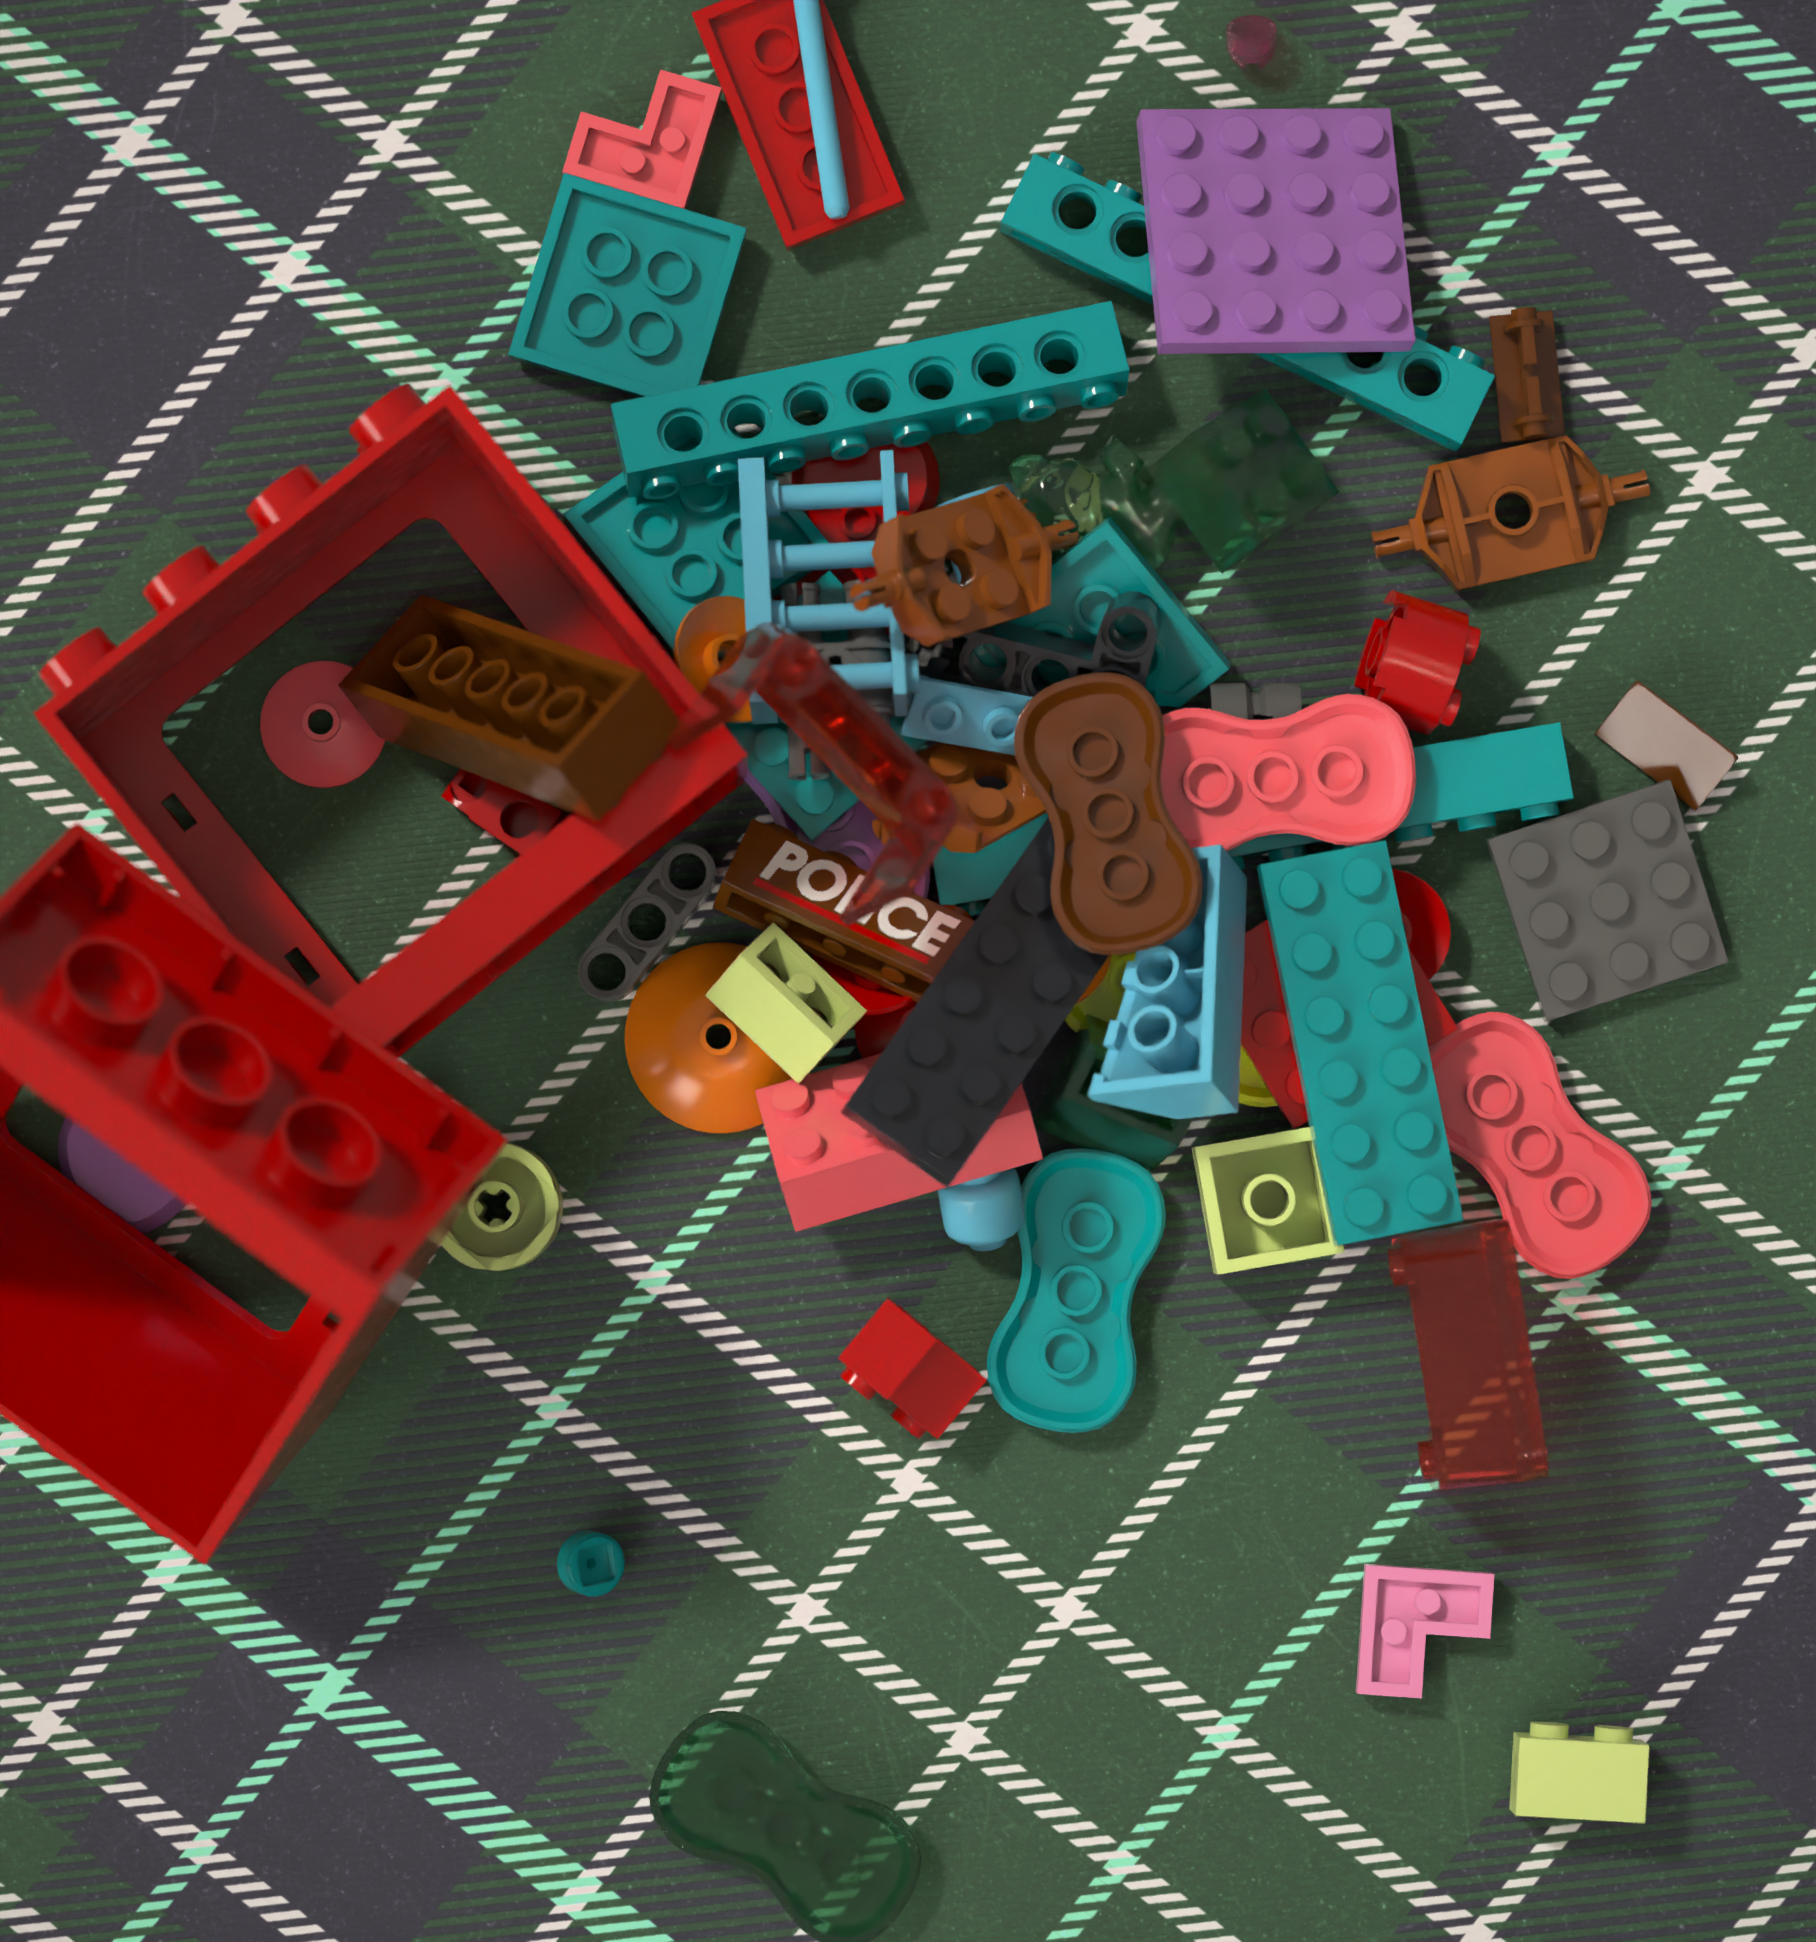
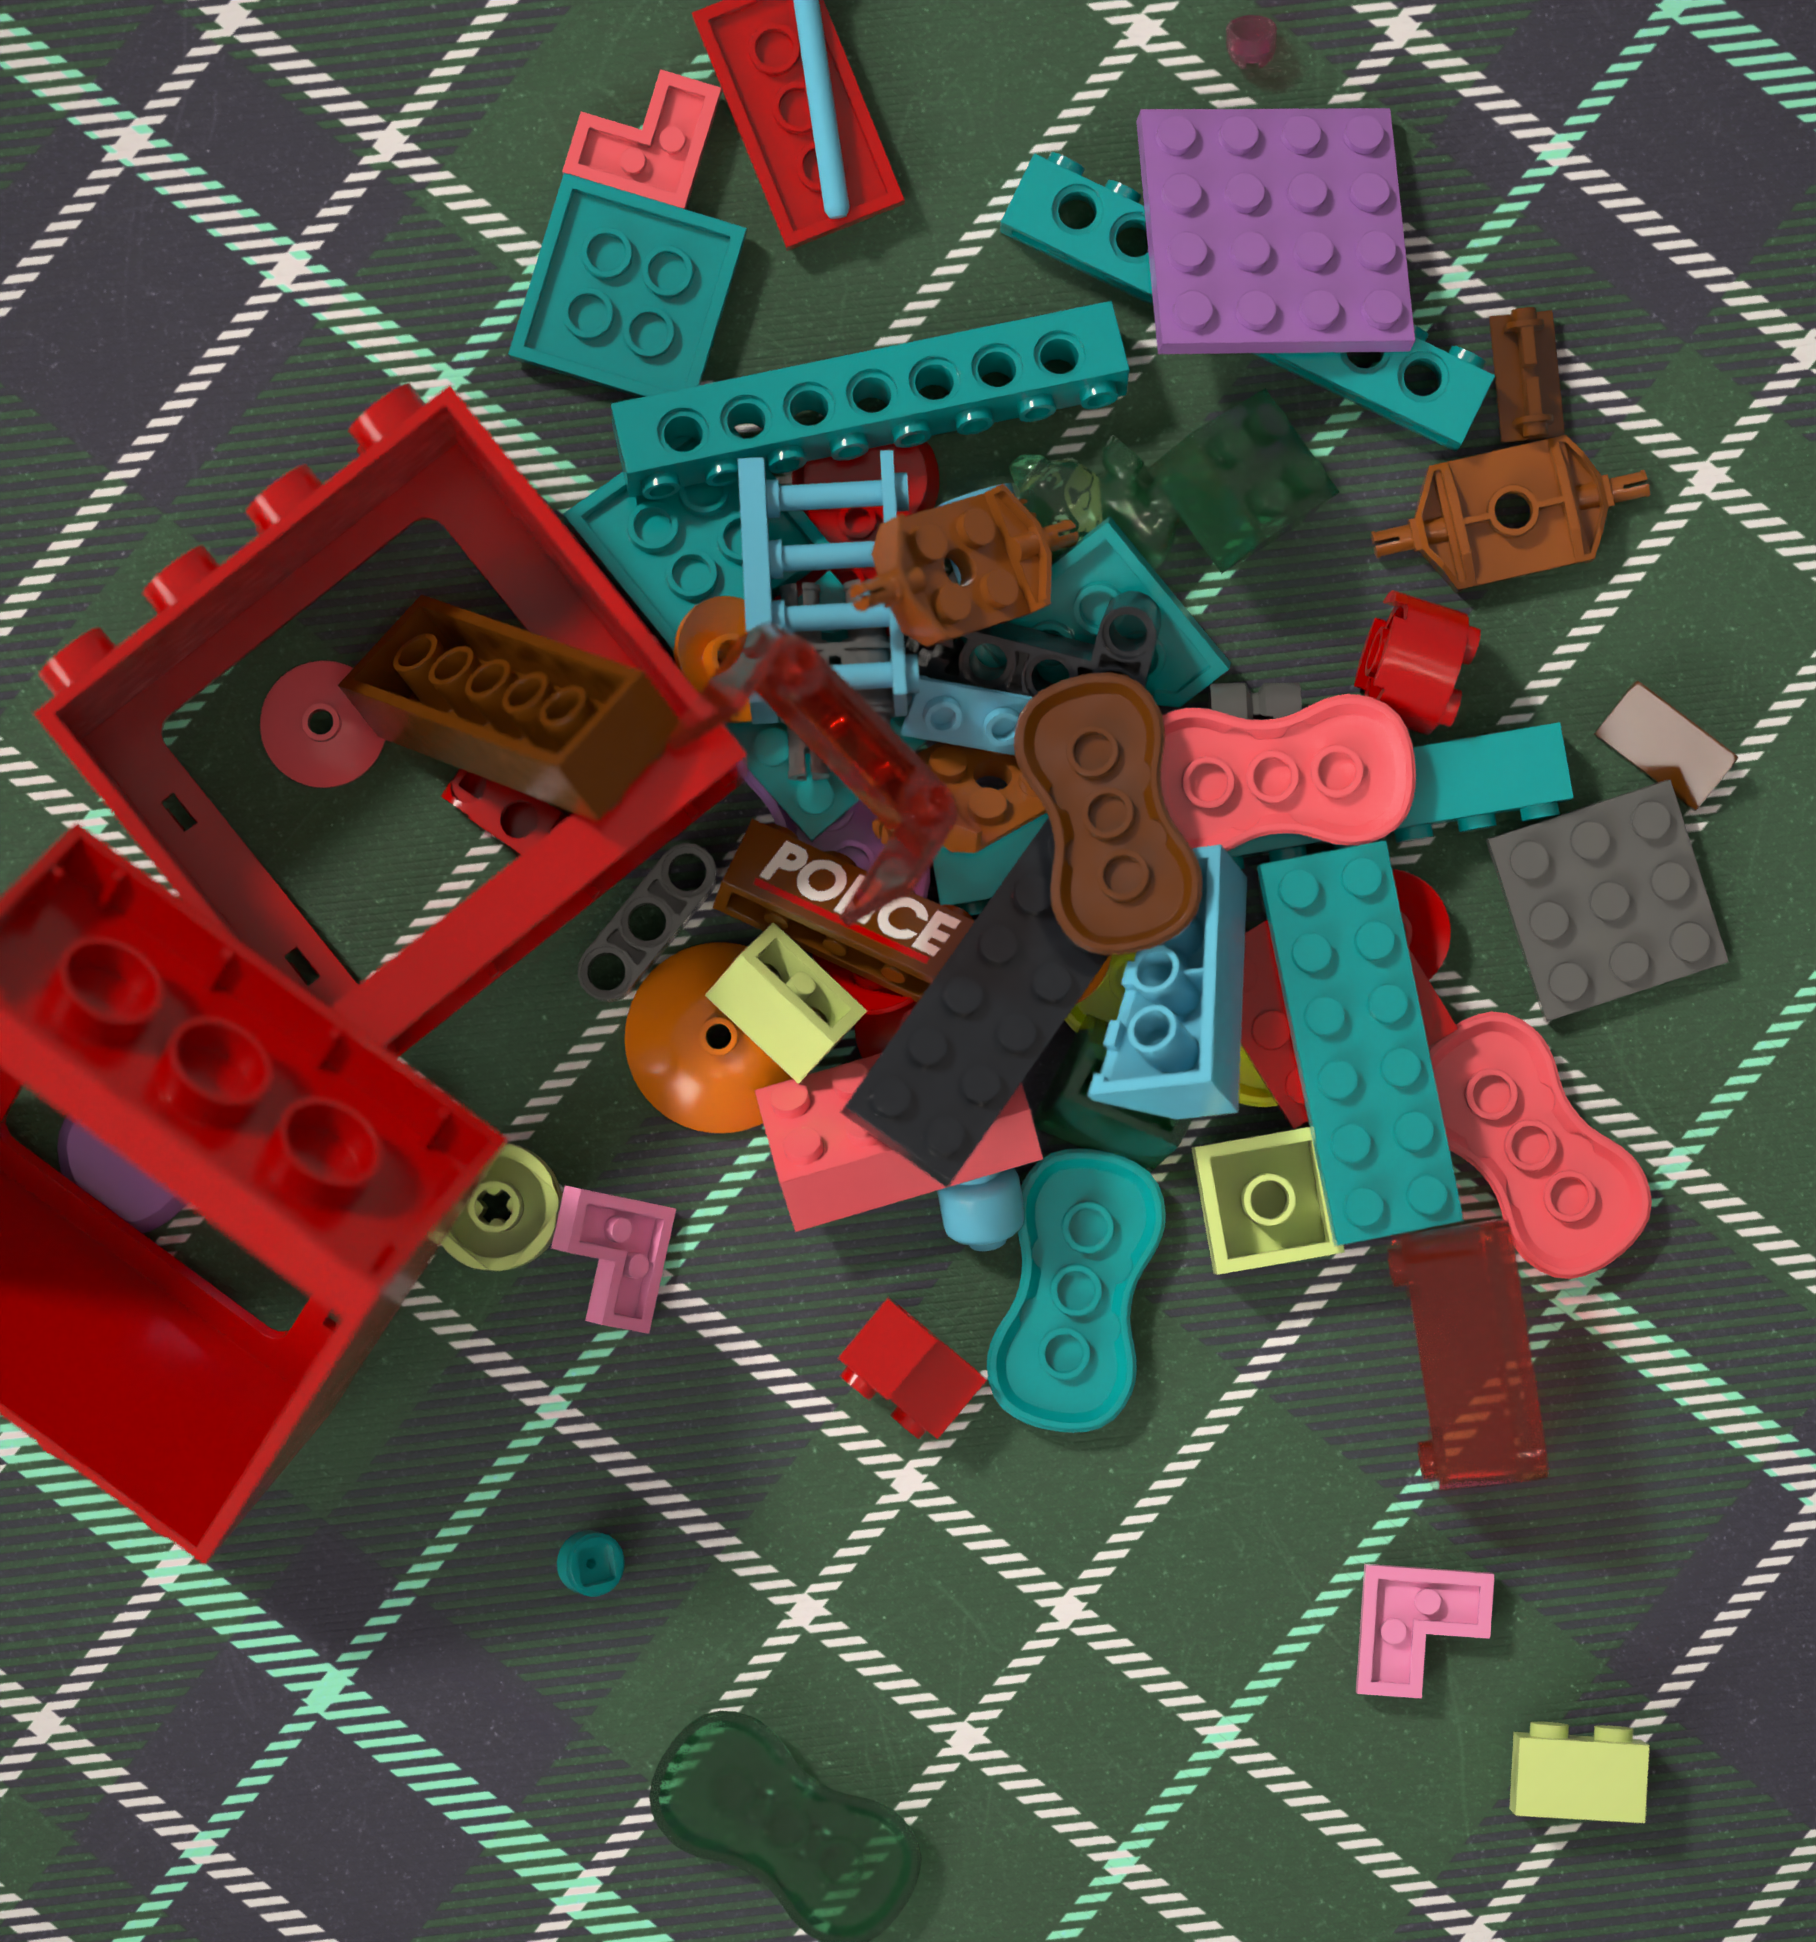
none -> bright pink plate [551,1185,676,1334]

